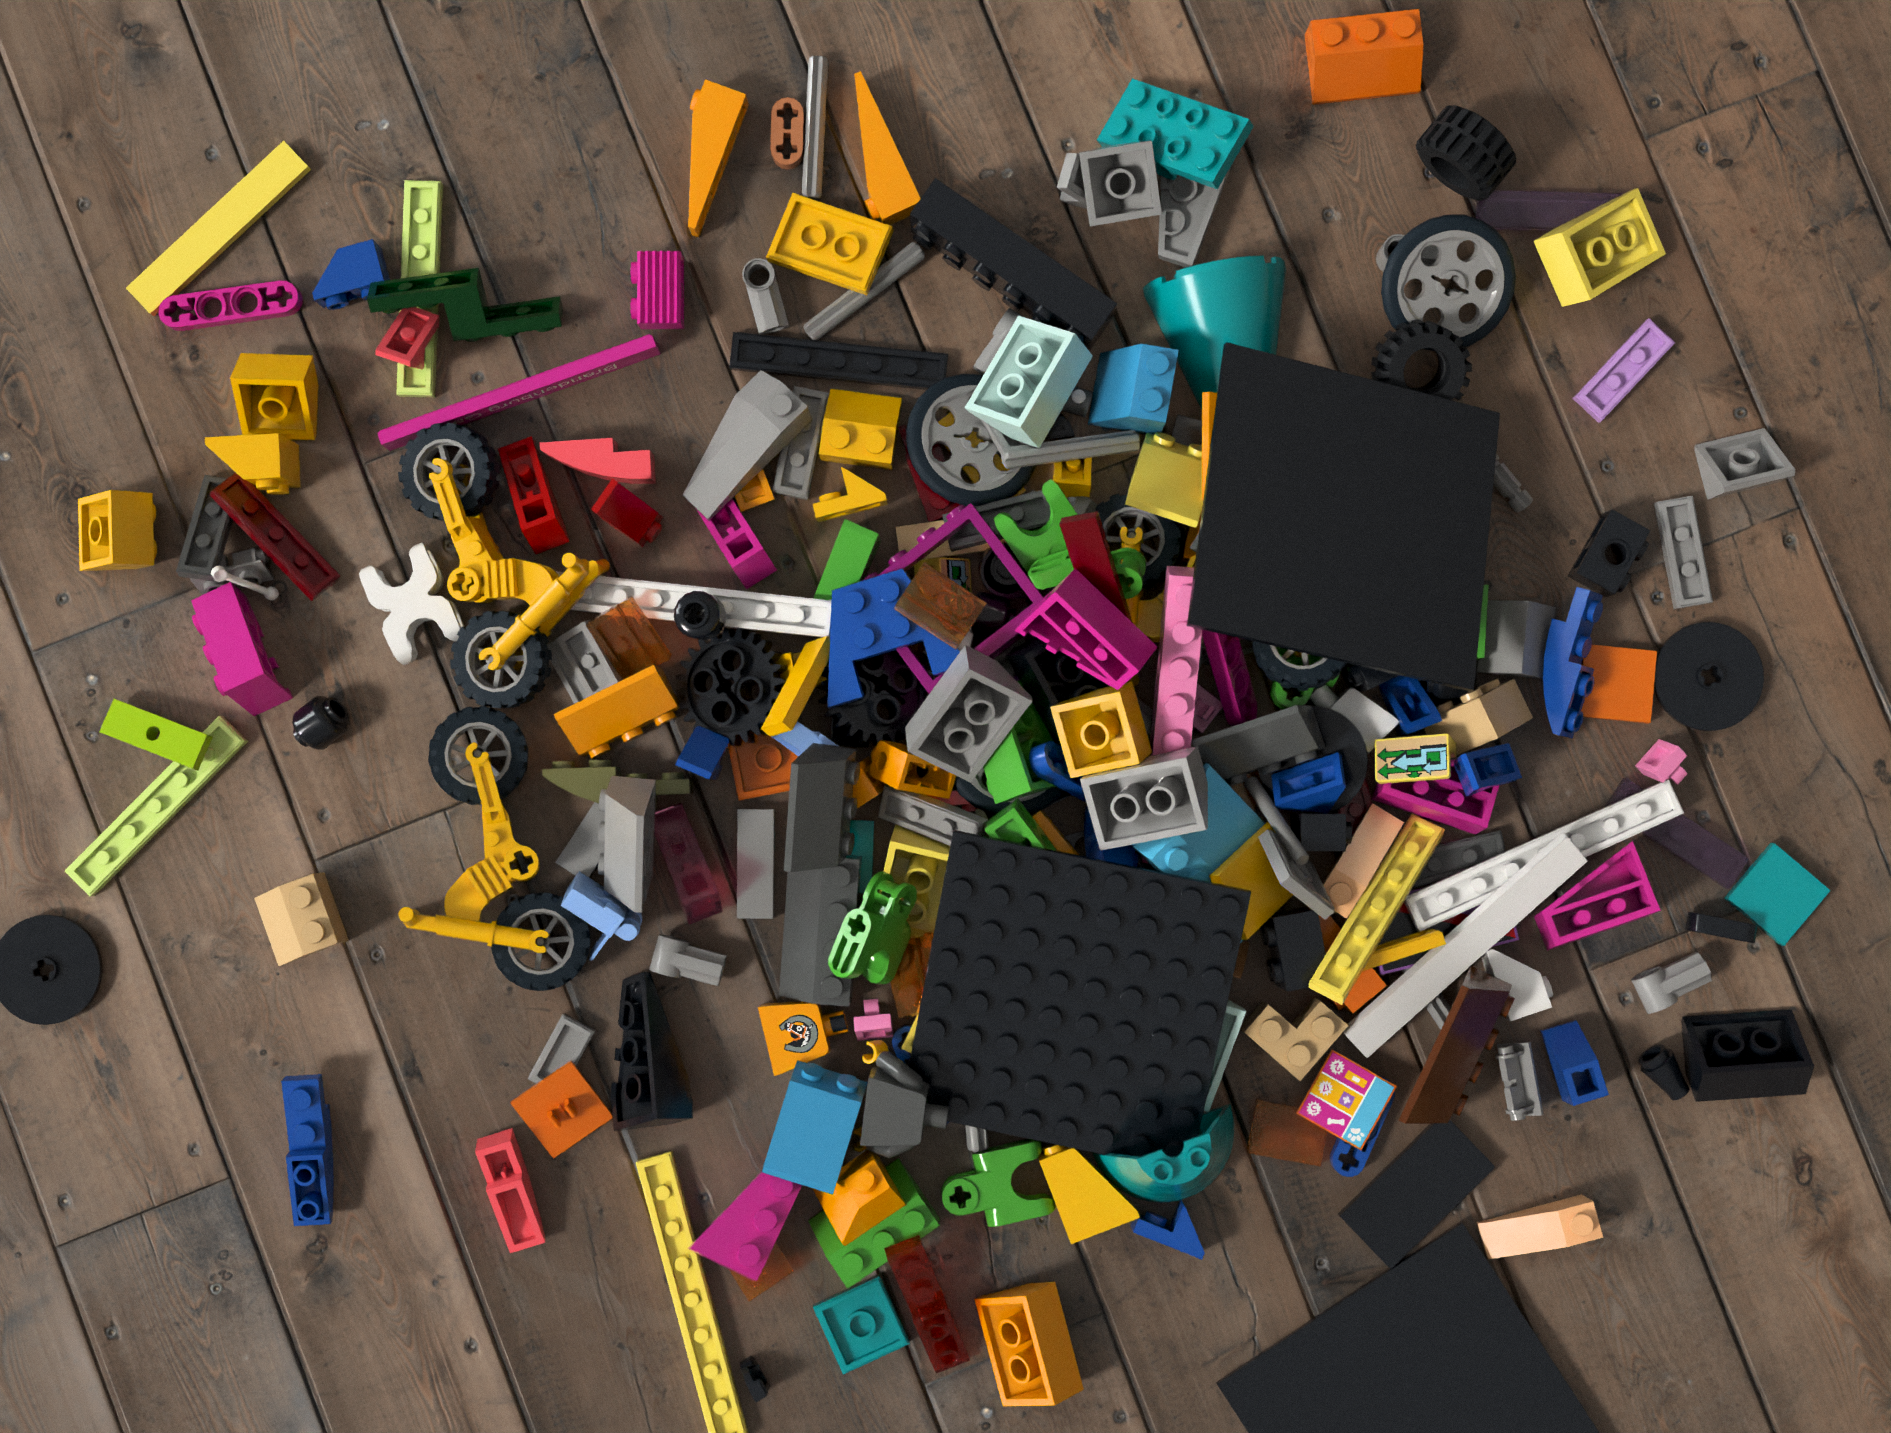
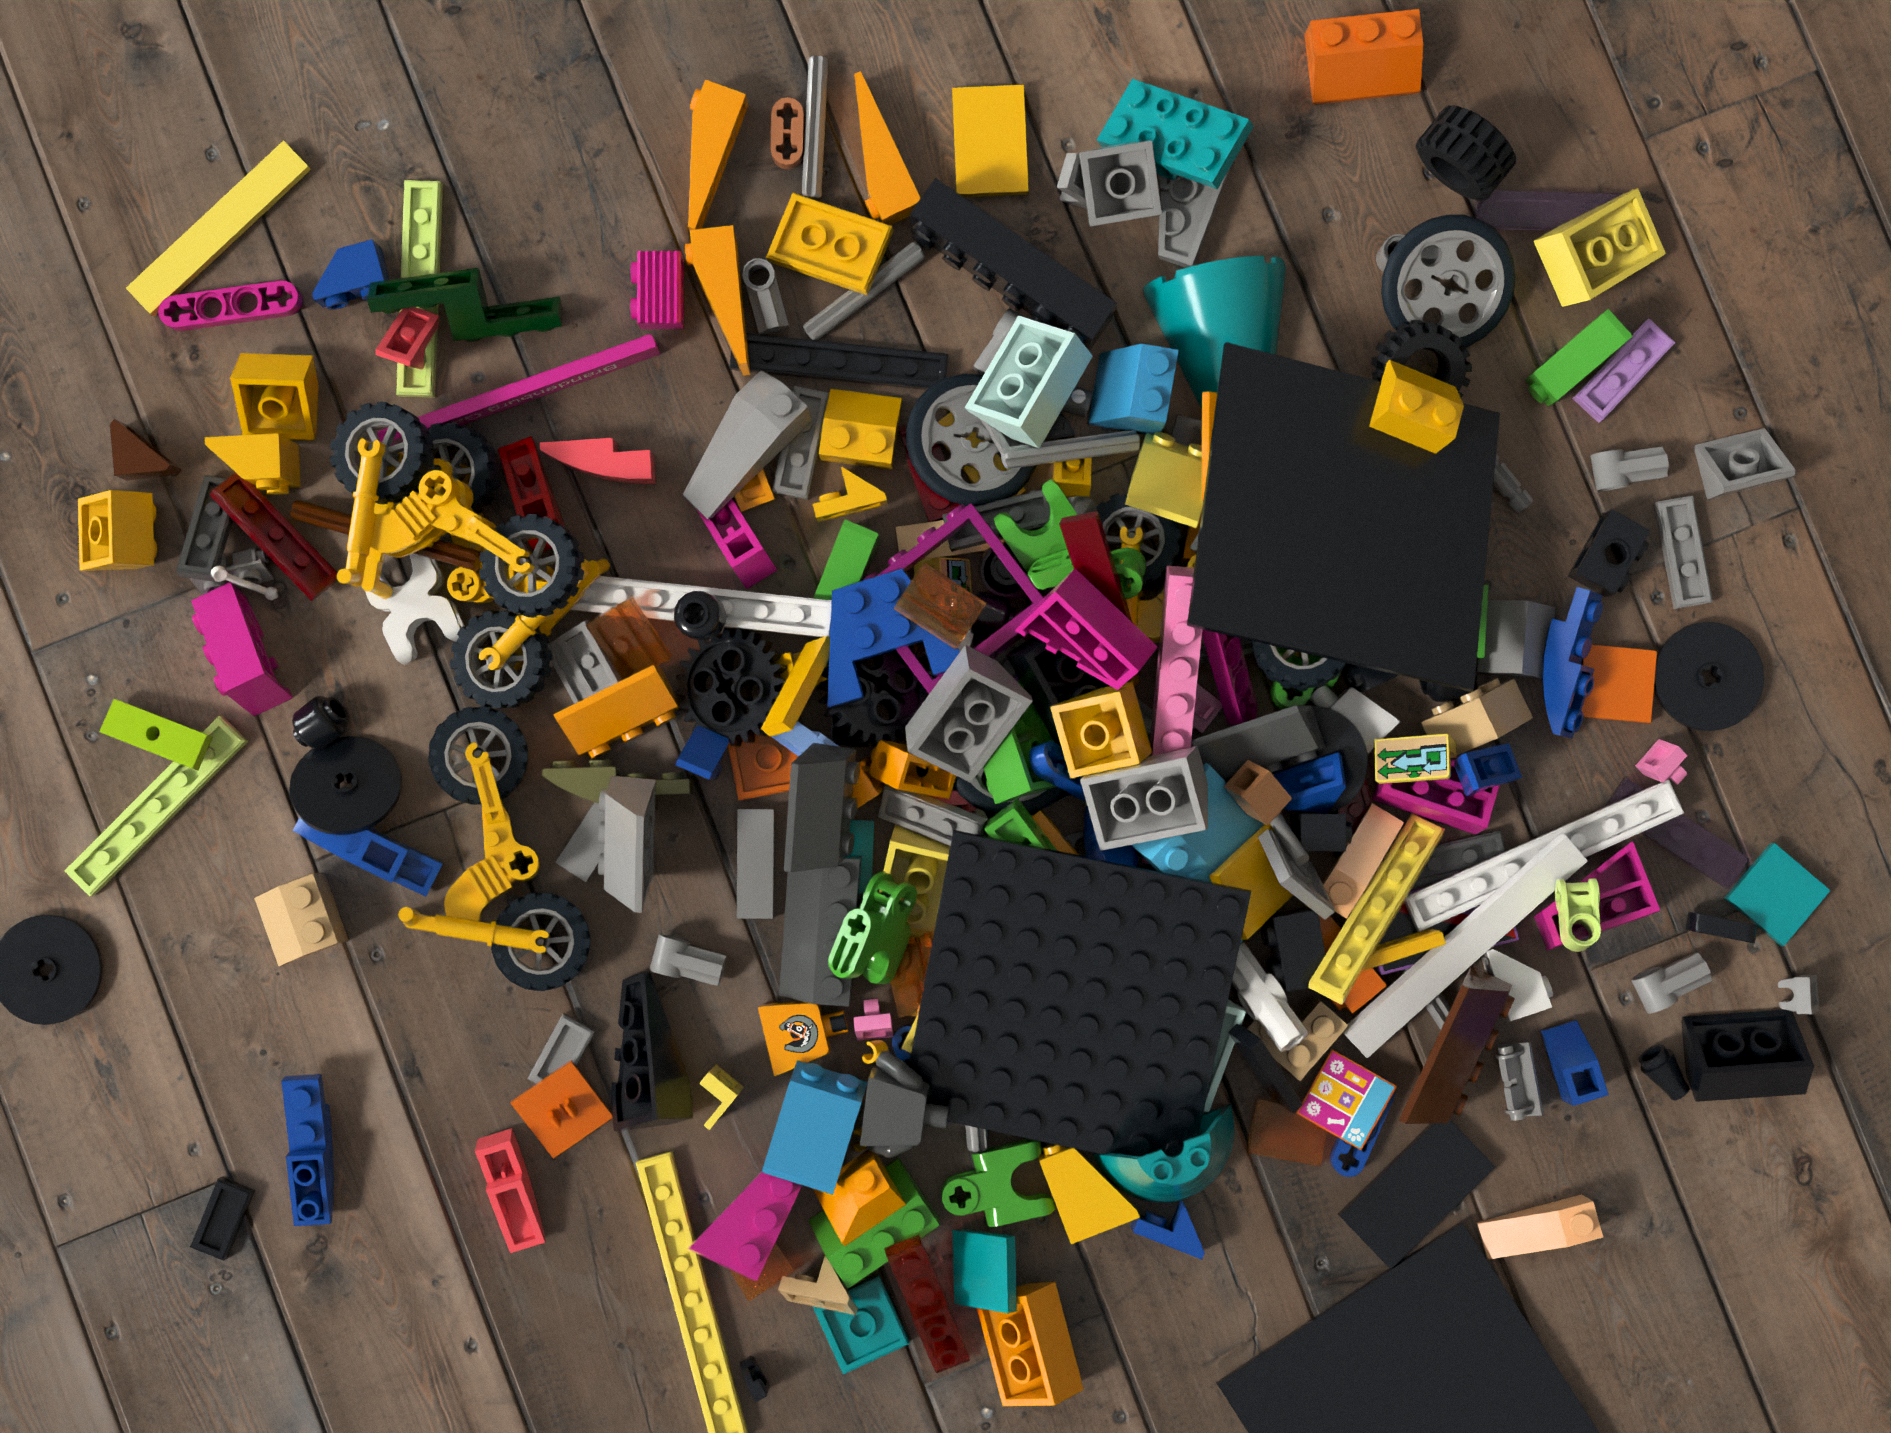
light blue piece [561,871,643,961] -> none
red slope [591,479,663,547] -> none
clear pink slope [654,803,723,925] -> none
blue slope [1378,675,1442,736] -> none
none -> reddish brown slope [110,419,181,481]
none -> black tile [190,1177,255,1261]
none -> black piece [289,736,402,835]
none -> reddish brown axle [290,500,481,571]
none -> blue slope [293,817,443,897]
none -> piece [330,402,584,618]
none -> light orange slope [685,225,750,376]
none -> light yellow panel [699,1064,744,1130]
none -> tan slope [778,1256,858,1315]
none -> yellow tile [952,85,1029,197]
none -> teal tile [952,1228,1017,1313]
none -> medium nougat brick [1224,760,1292,826]
none -> black tile [1228,1024,1302,1114]
none -> white piece [1232,943,1308,1052]
none -> yellow slope [1369,360,1464,454]
none -> bright green slope [1525,309,1633,407]
none -> yellowish green piece [1555,878,1601,952]
none -> light grey piece [1590,446,1669,492]
none -> light grey tile [1778,974,1819,1014]

